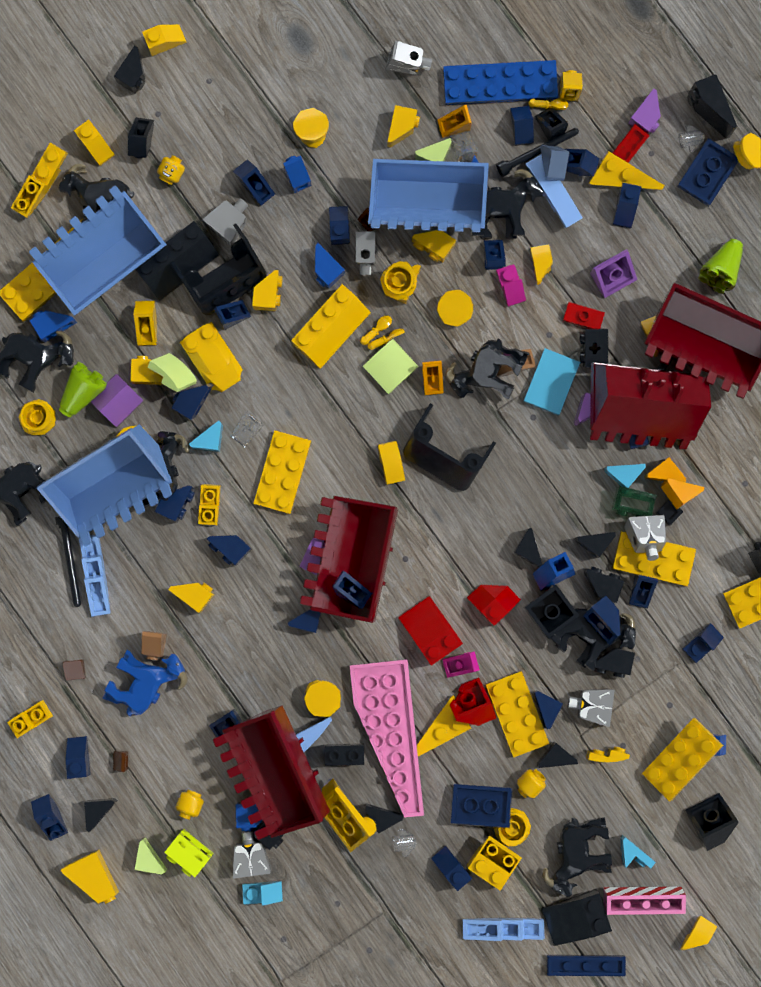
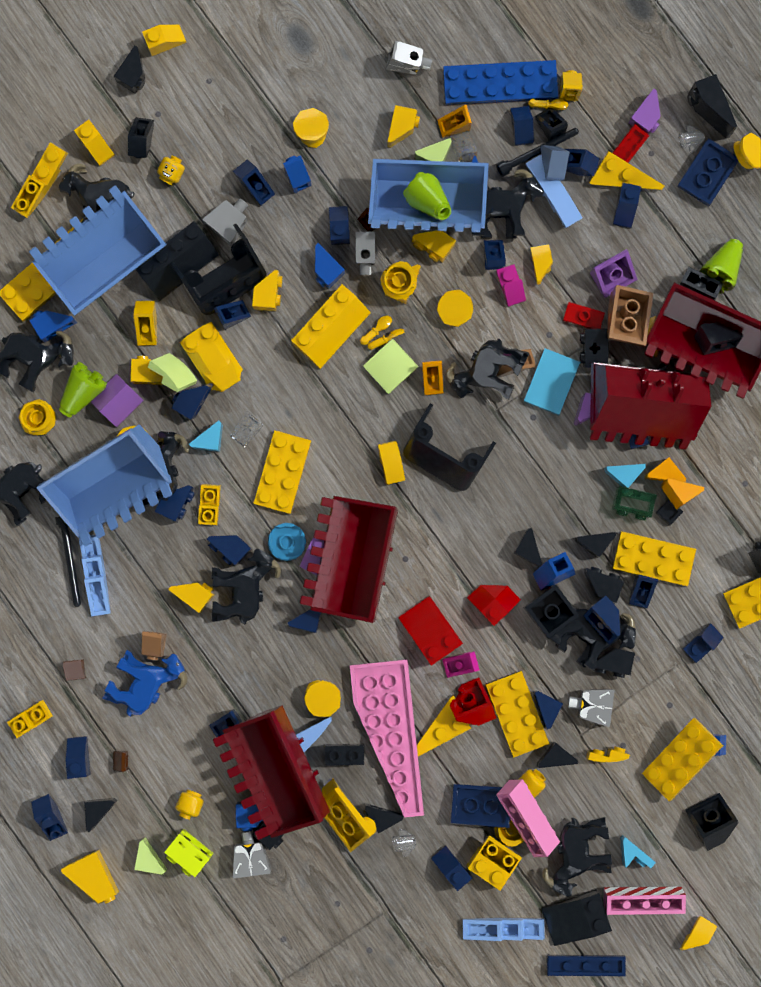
medium azure slope [242,881,283,905] -> none
dark blue slope [332,571,373,609] -> none
light grey torso [624,515,666,561] -> none
none -> black animal [212,549,281,625]
none -> dark azure tile [268,523,306,561]
none -> lime cone [403,172,451,220]
none -> bright pink brick [496,779,560,857]
none -> medium nougat slope [608,285,654,347]
none -> black brick [680,267,723,301]
none -> black slope [694,322,743,355]

